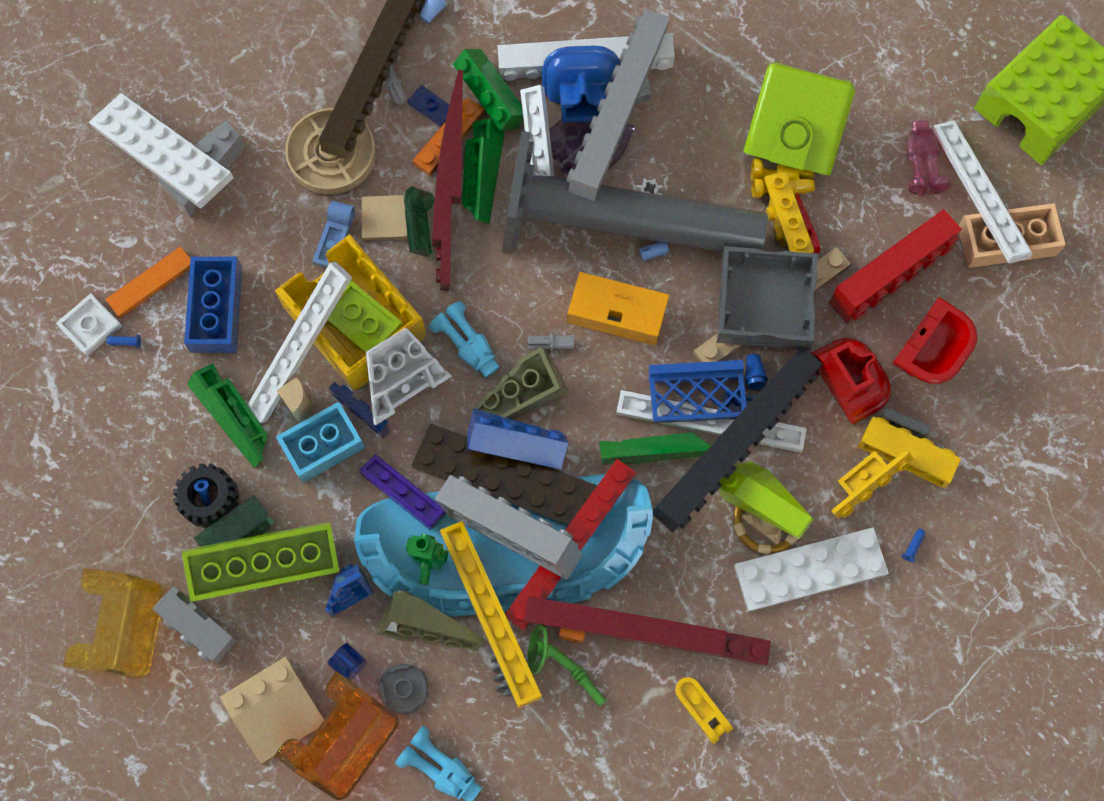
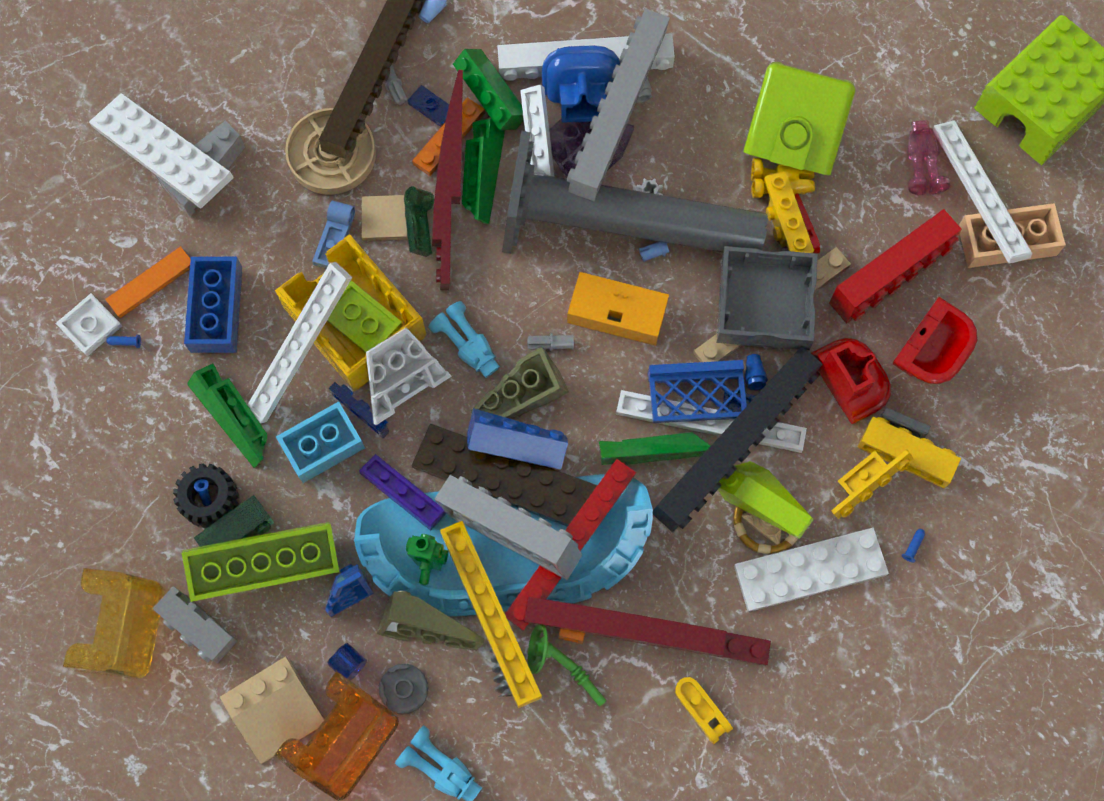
tan brick [277,377,311,423] -> none

